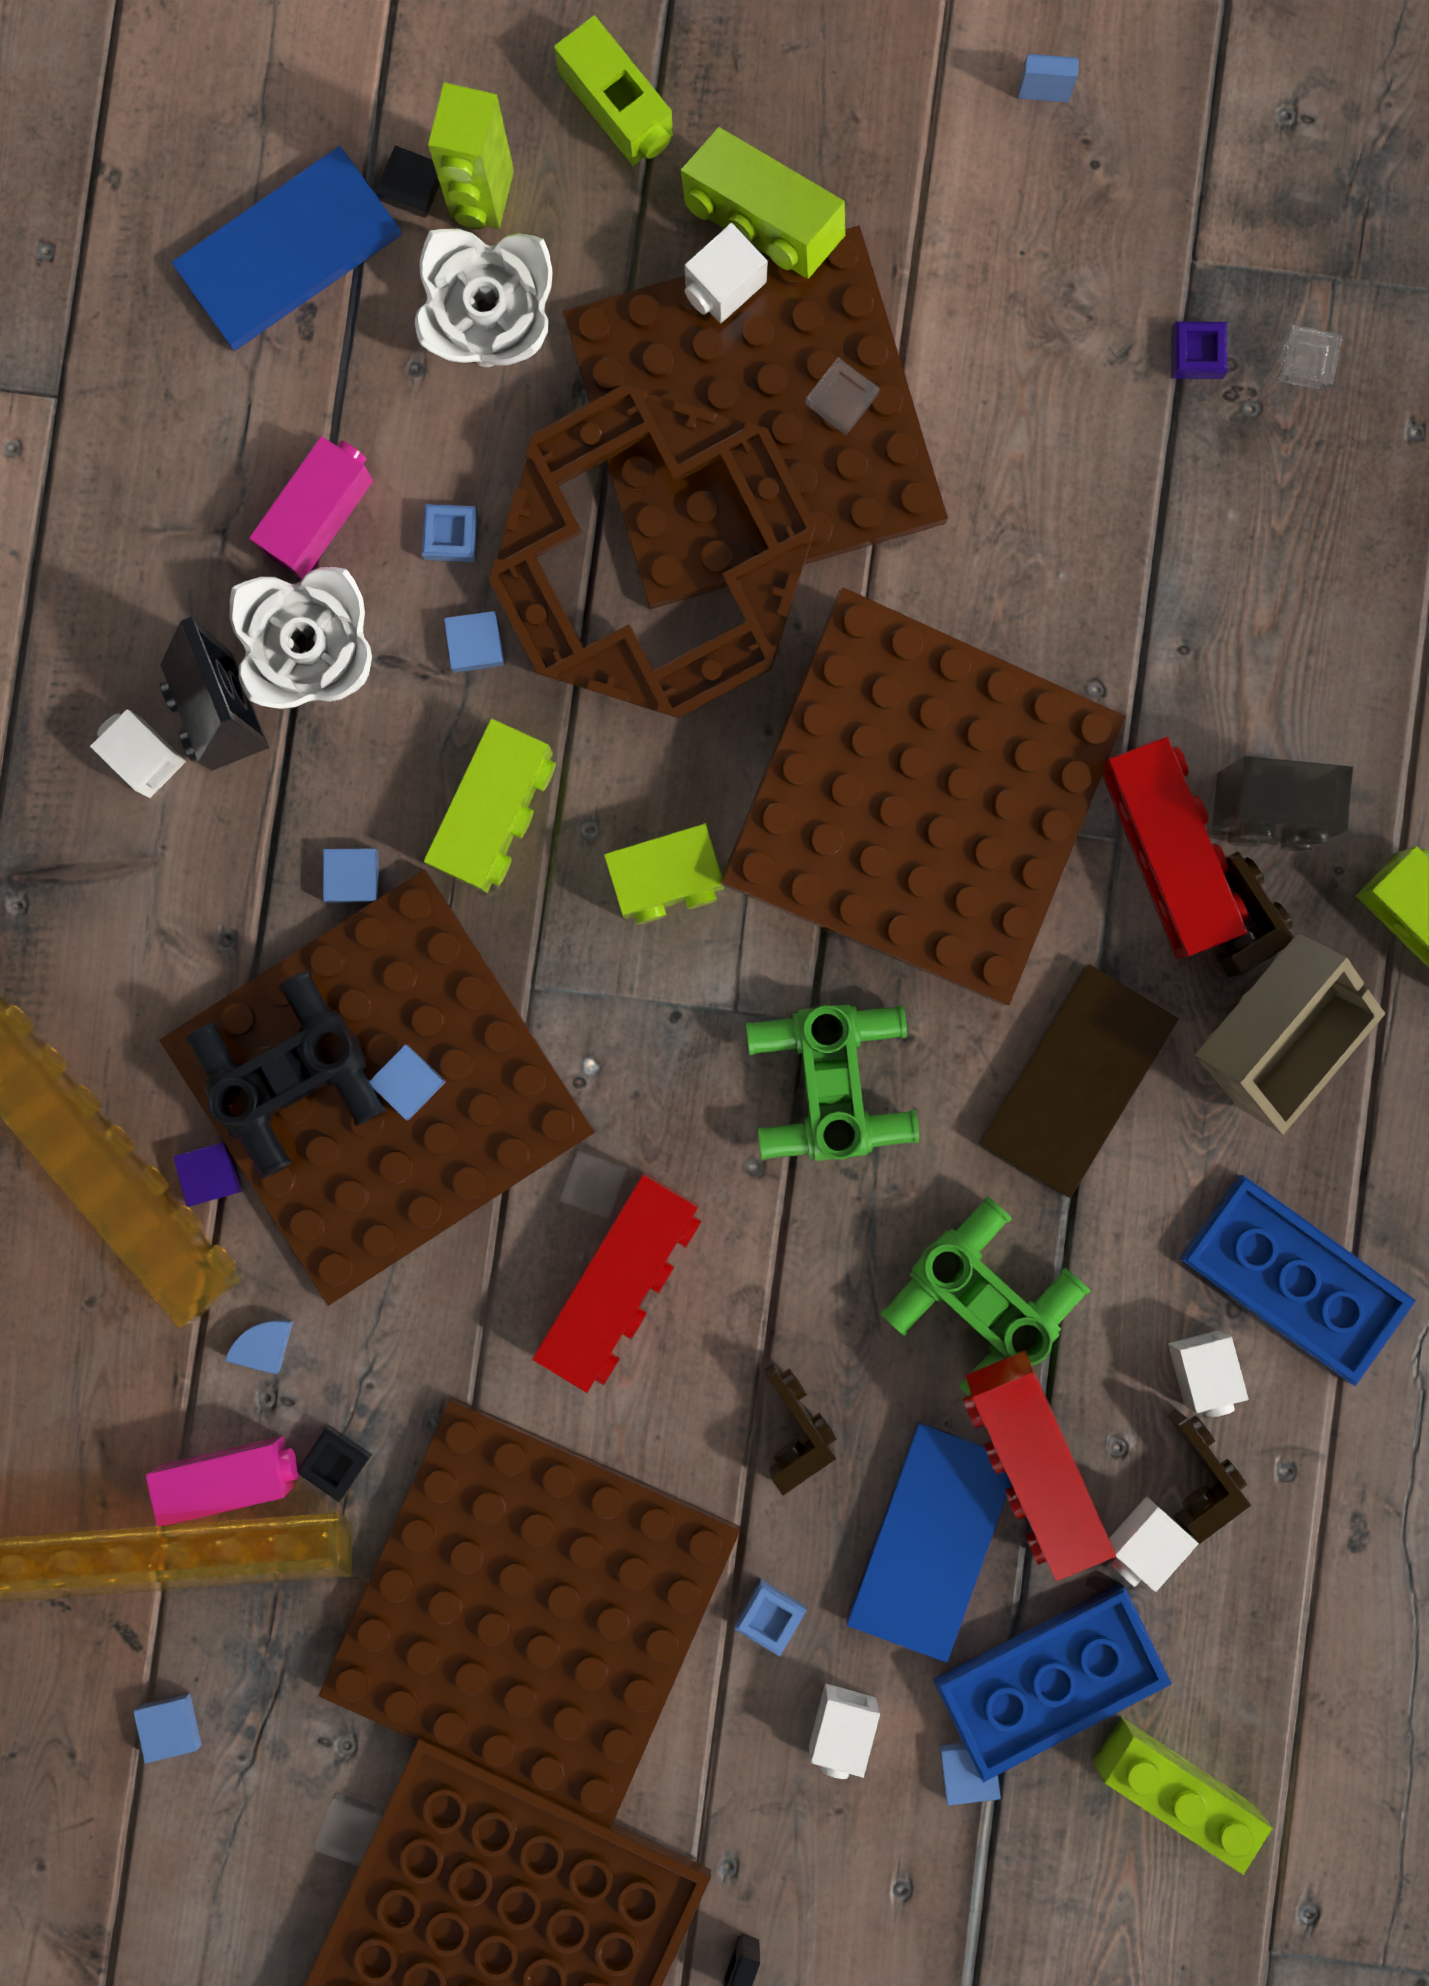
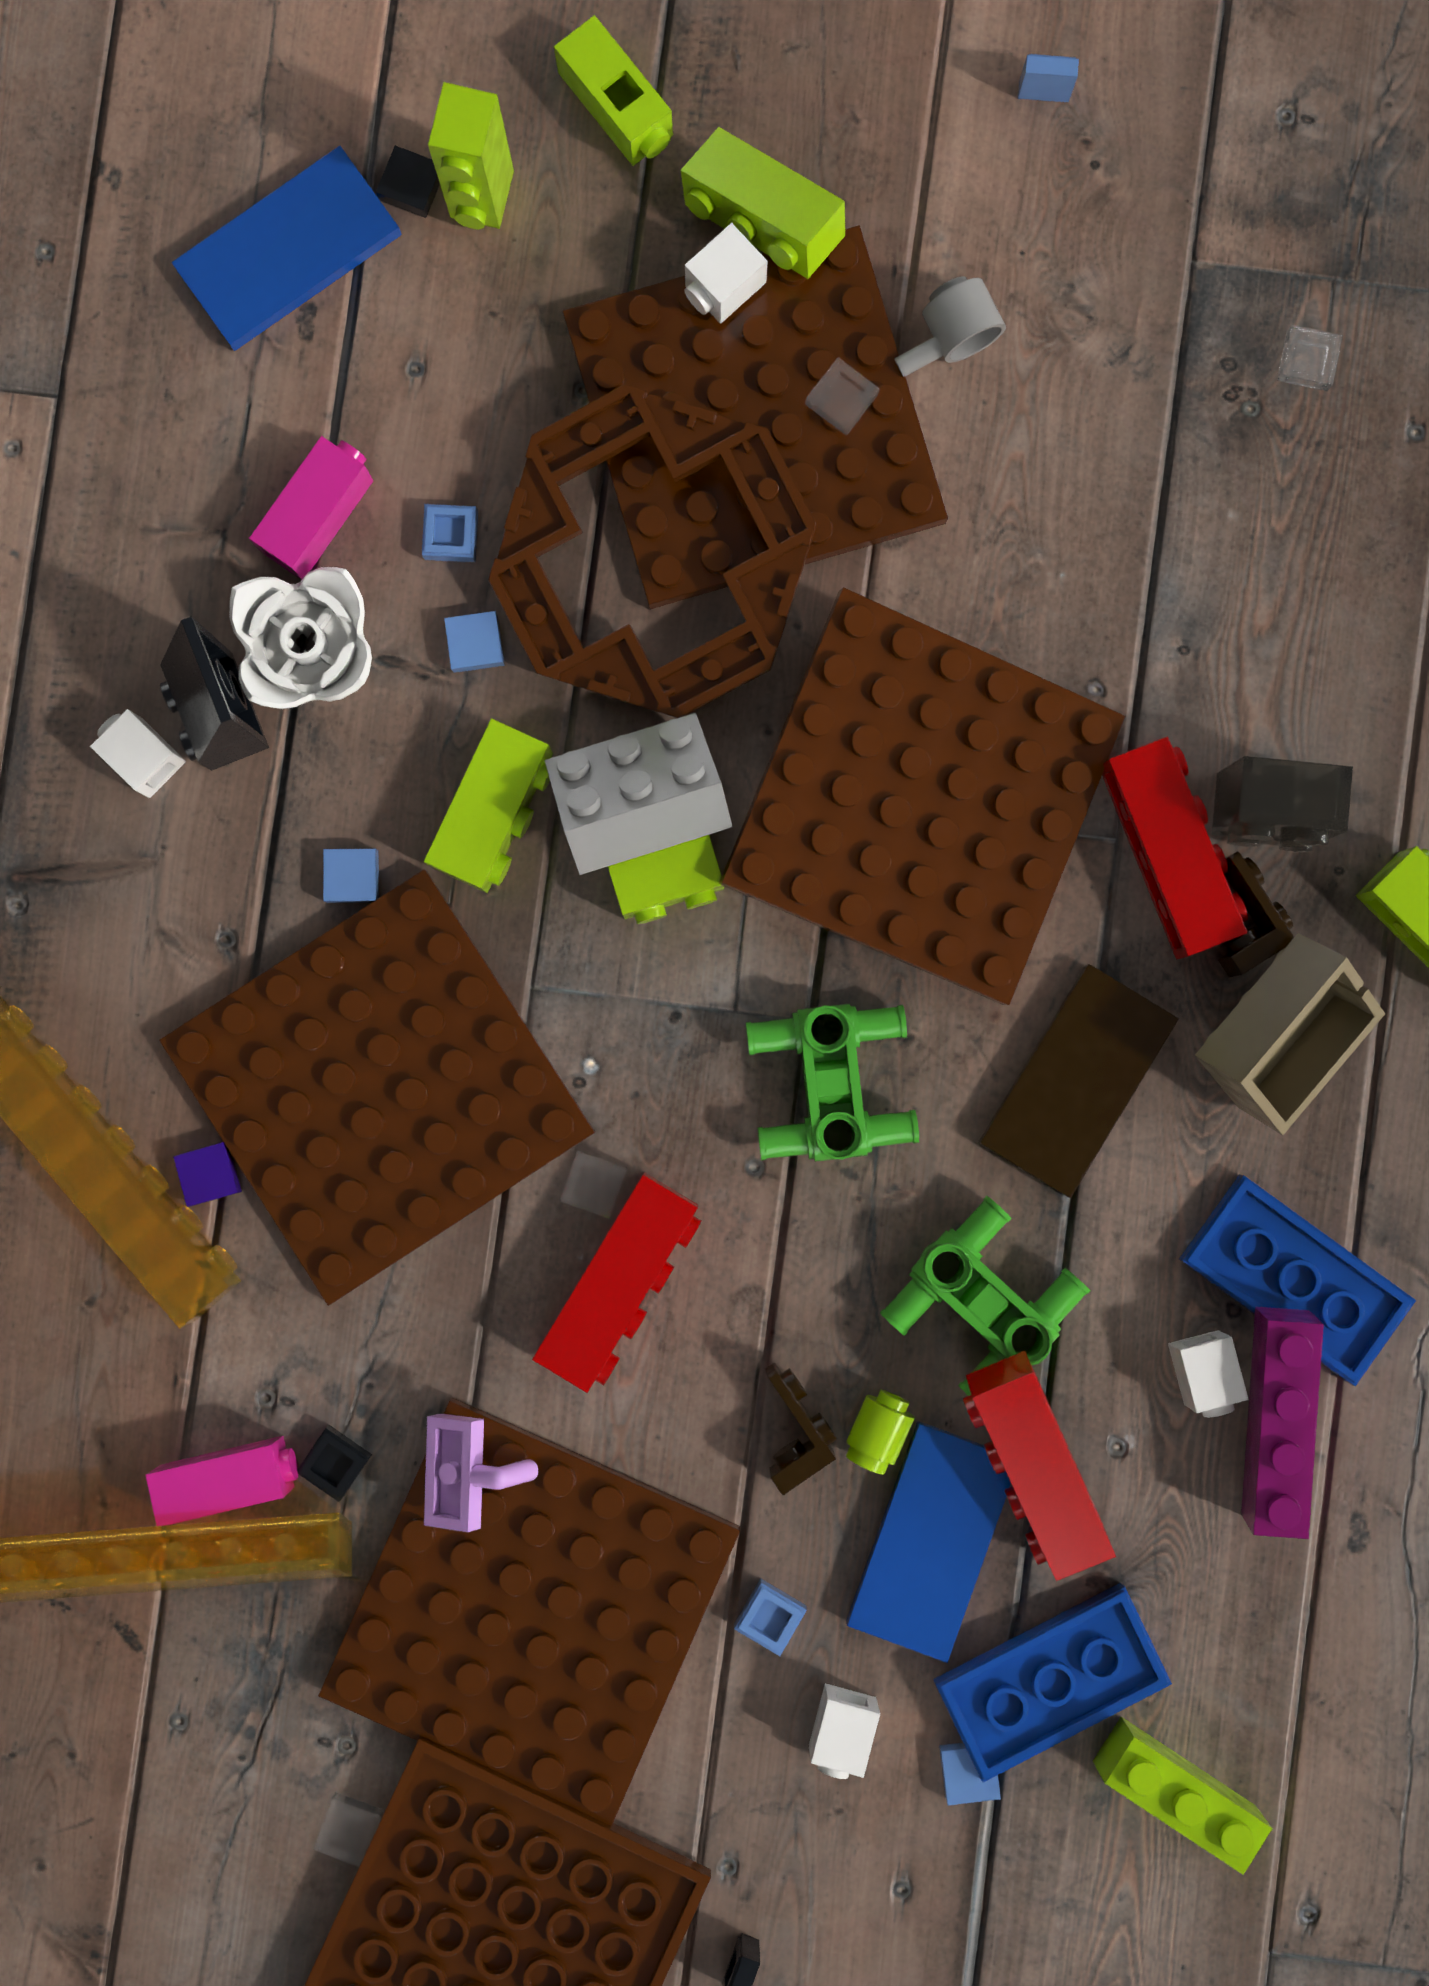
medium blue tile [133,1693,202,1763] -> none
black piece [184,970,386,1180] -> none
medium blue tile [225,1319,293,1374] -> none
medium blue tile [369,1044,446,1120] -> none
white brick [415,229,553,367] -> none
white brick [1109,1496,1199,1592] -> none
dark brown bracket [1167,1409,1252,1544] -> none
dark purple tile [1172,321,1227,379] -> none
none -> lavender plate [424,1414,538,1532]
none -> light grey brick [544,713,733,875]
none -> lime brick [846,1389,915,1475]
none -> light grey piece [894,276,1006,377]
none -> magenta brick [1241,1307,1324,1539]

